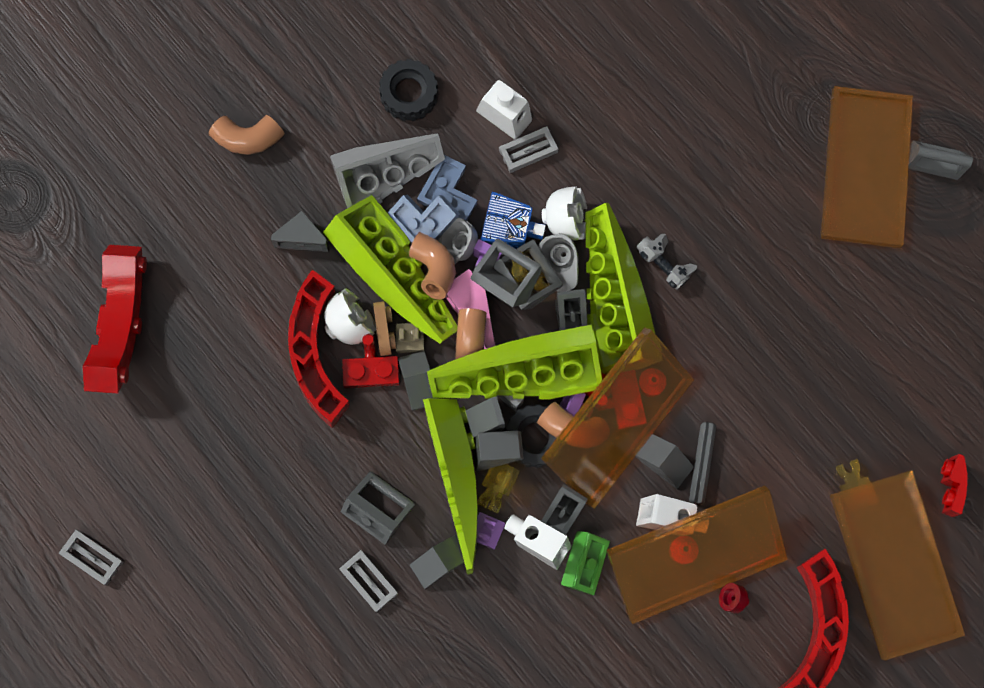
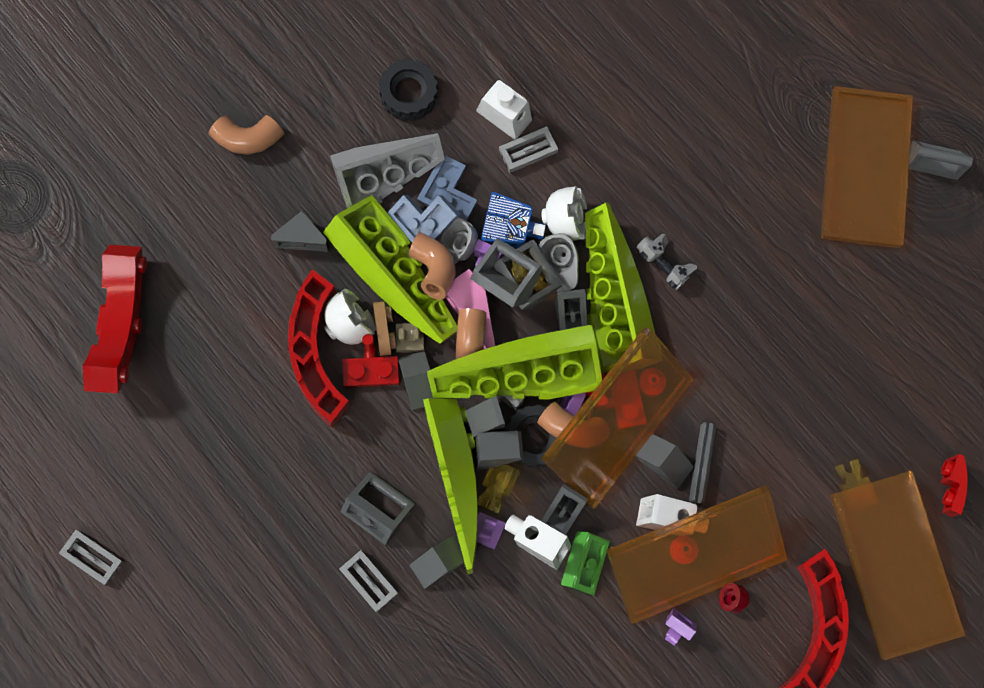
none -> medium lavender tile [665,608,697,646]

